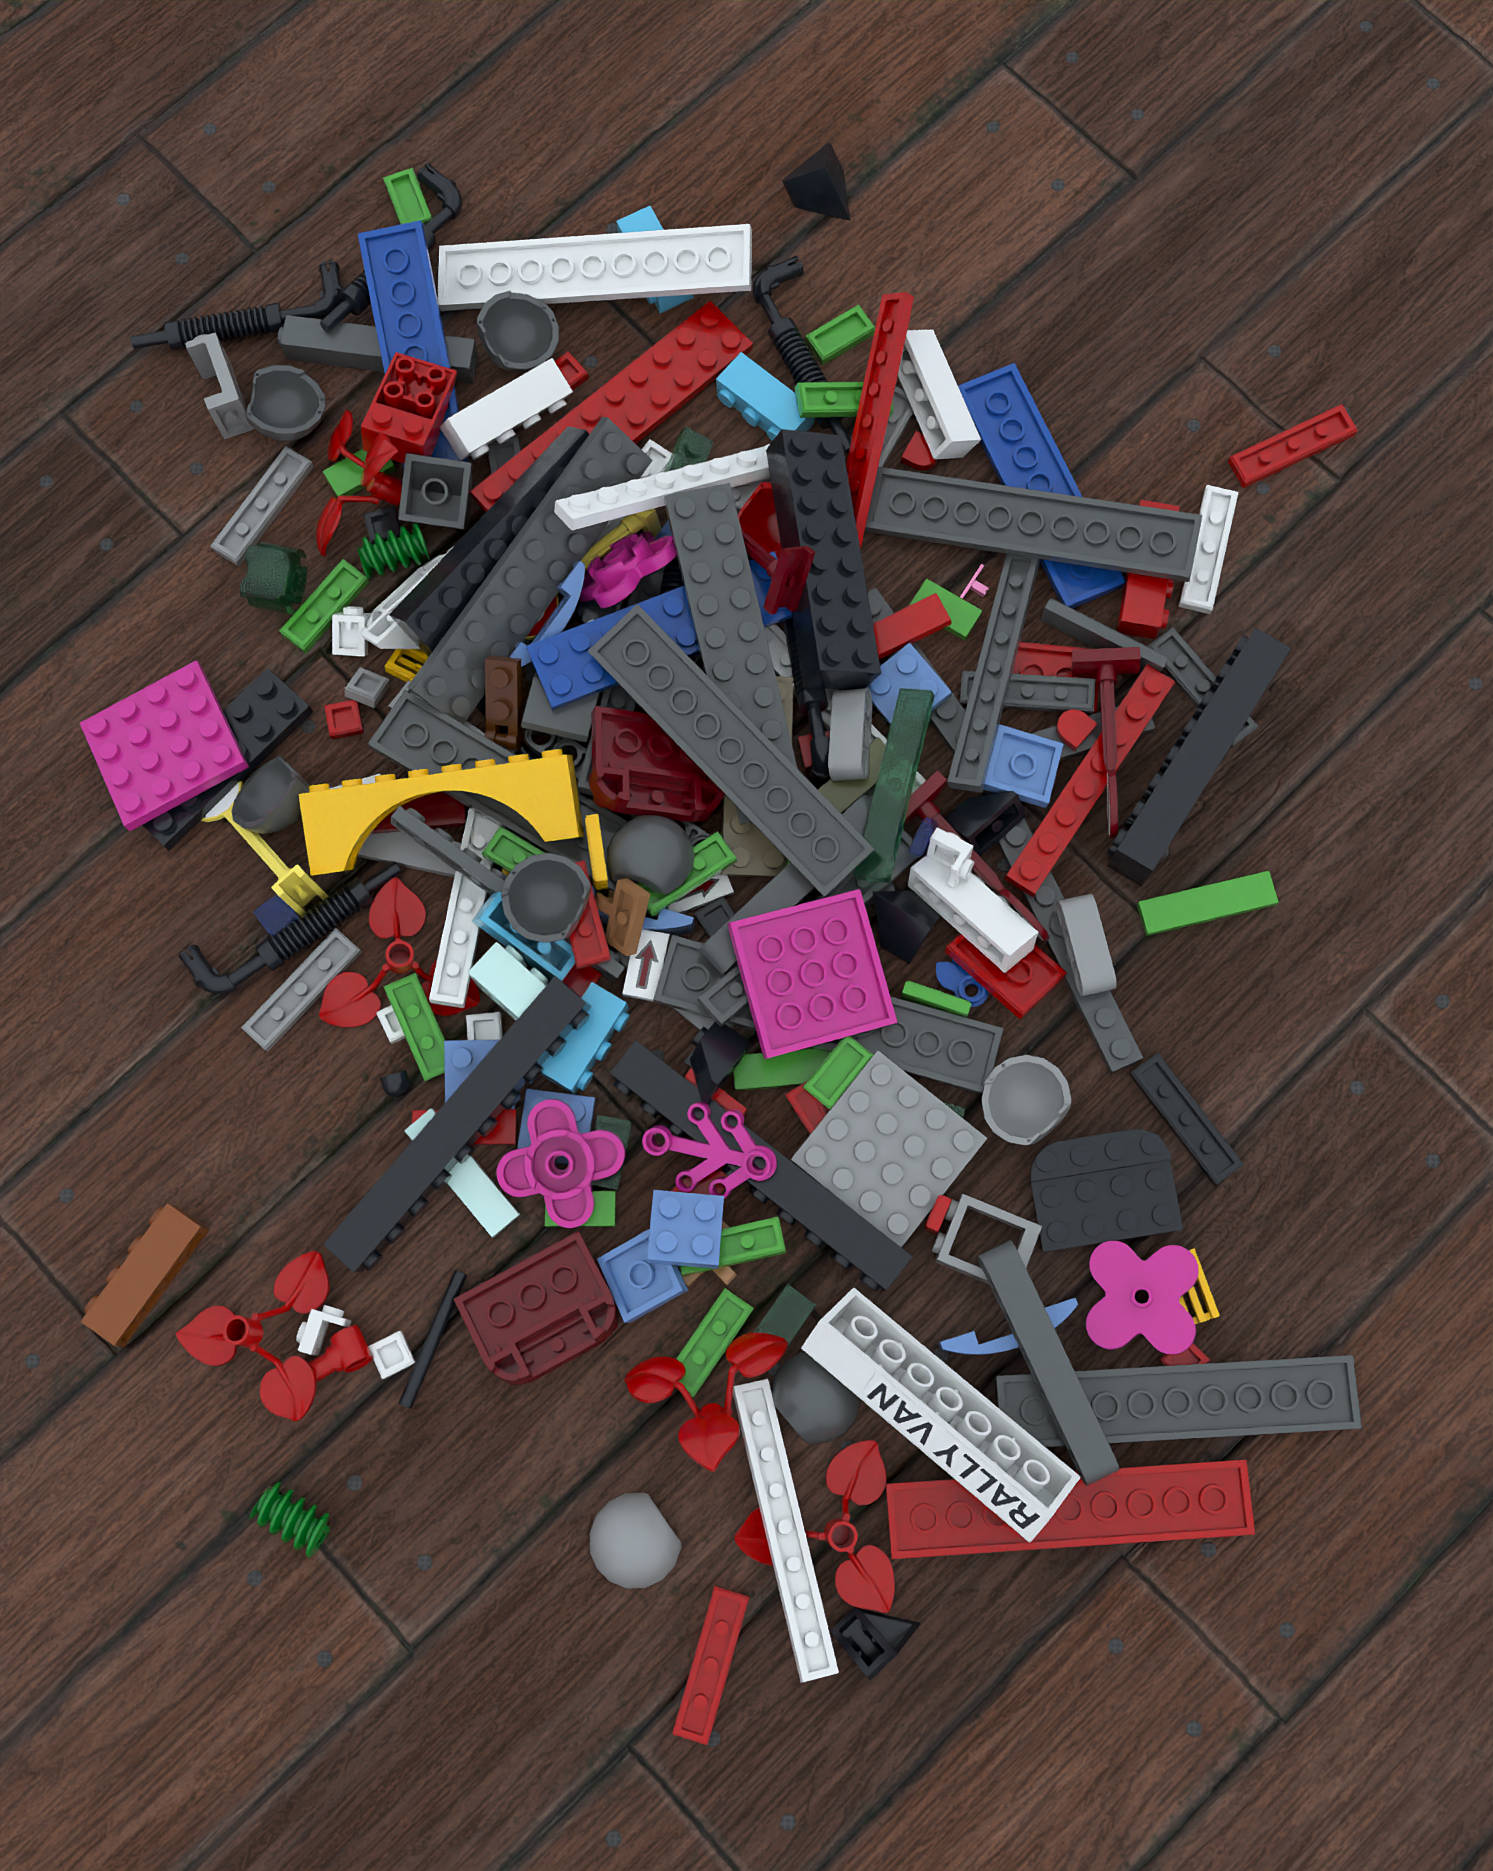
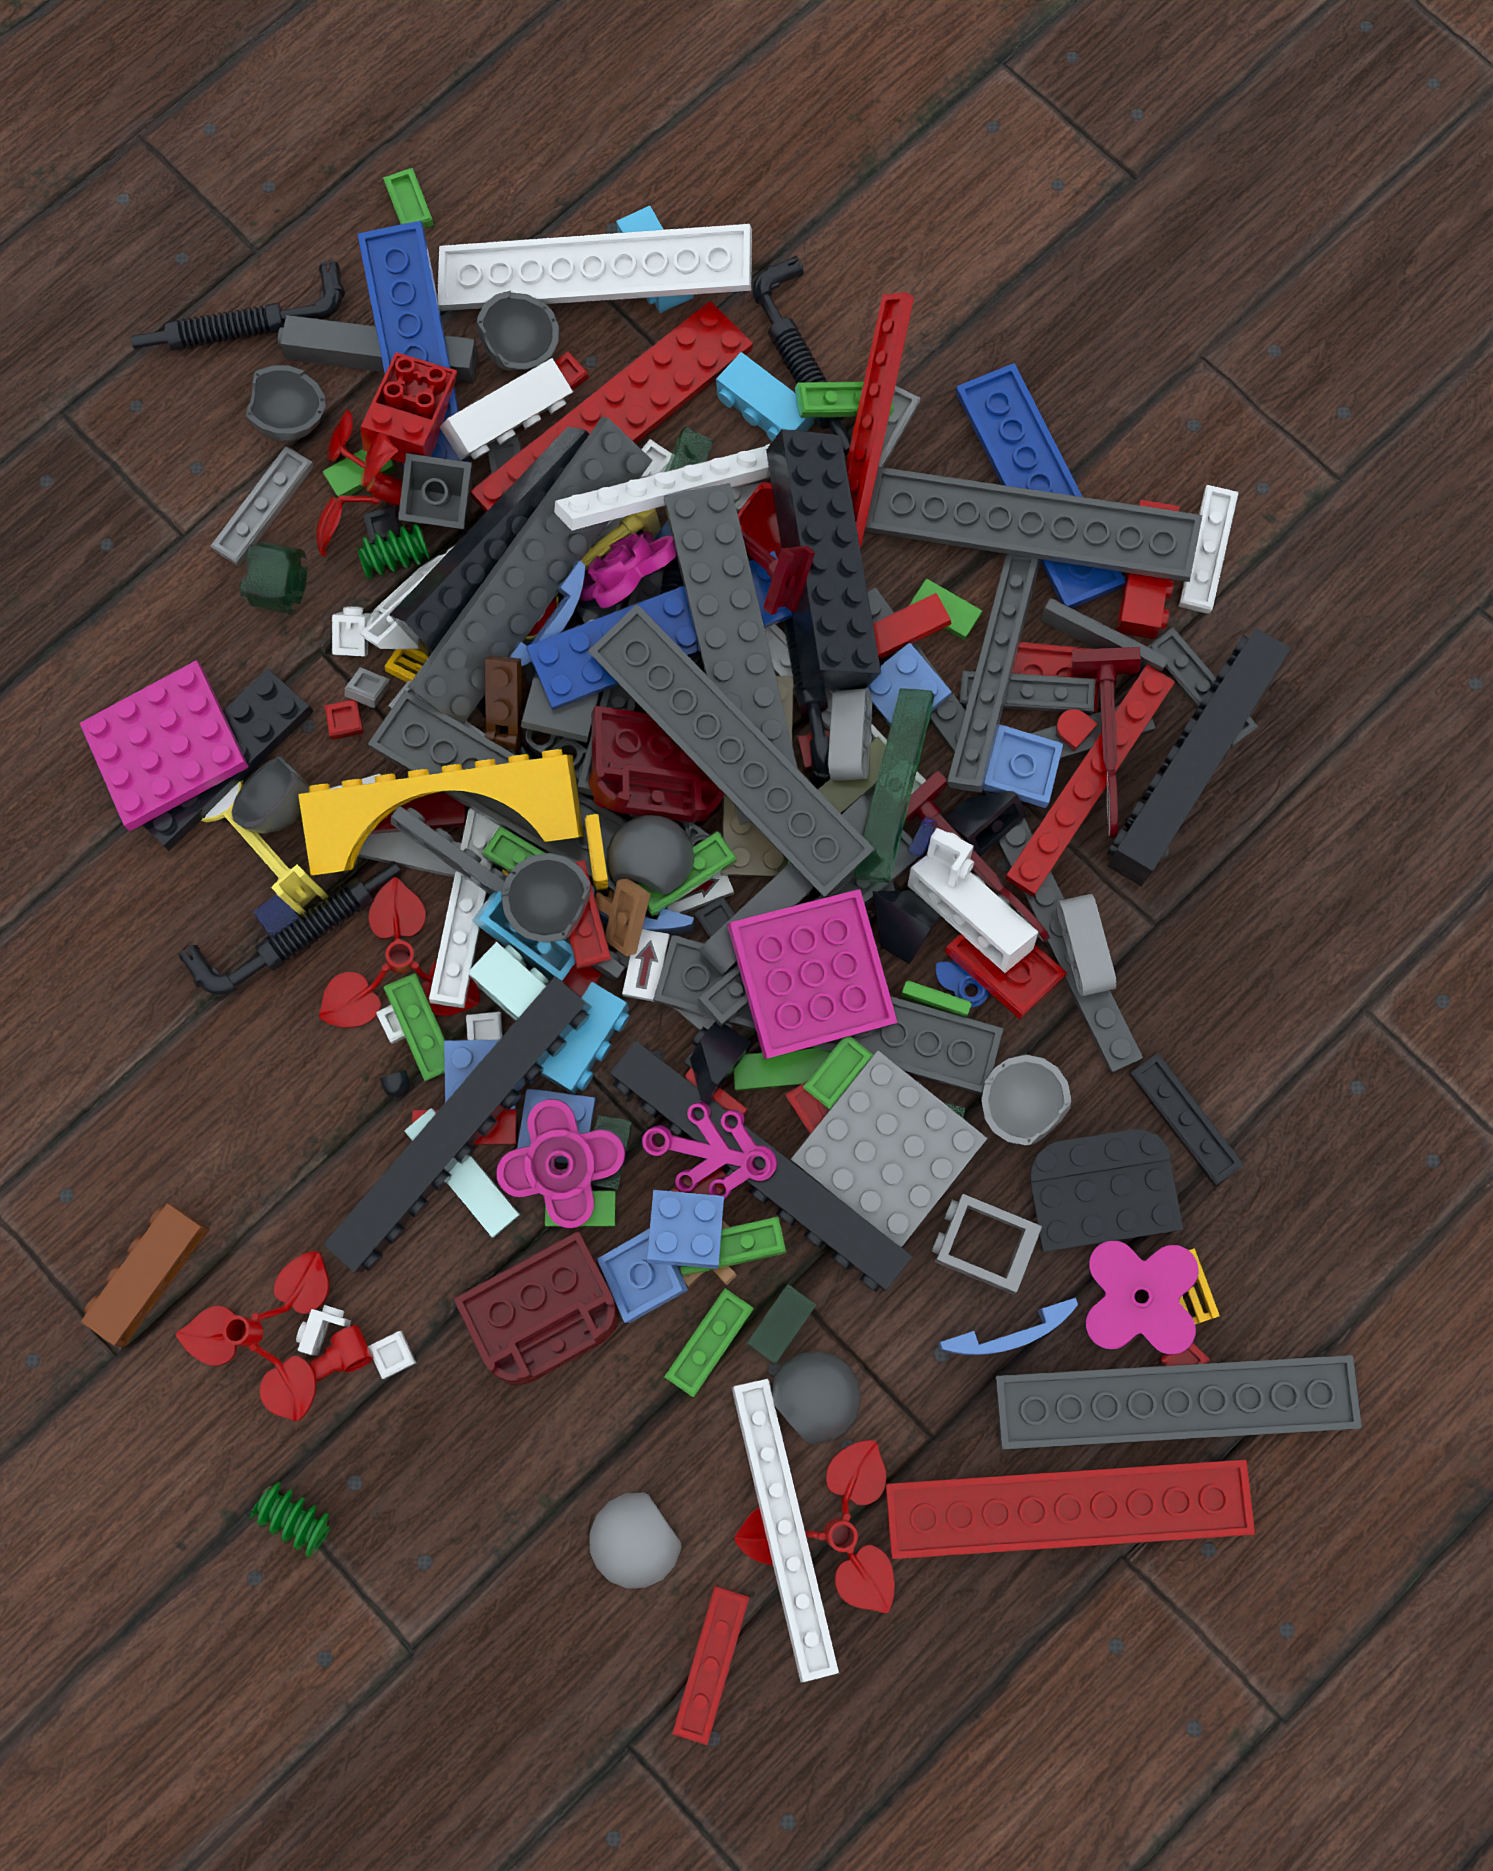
light grey panel [185,333,254,440] -> none
light grey tile [241,928,362,1052] -> none
bright green tile [279,559,370,654] -> none
black piece [320,163,463,332] -> none
black bar [398,1270,468,1409] -> none
red plant [624,1332,788,1472] -> none
black slope [782,143,850,220] -> none
white brick [801,1288,1081,1543] -> none
bright green tile [805,304,875,365] -> none
black slope [830,1607,921,1680] -> none
white brick [898,330,981,459] -> none
red tile [901,431,938,470] -> none
red tile [924,1195,952,1235] -> none
bright pink piece [960,564,989,599] -> none
dark grey beam [978,1240,1120,1486] -> none
bright green tile [1137,871,1279,936] -> none
red tile [1227,404,1358,488] -> none

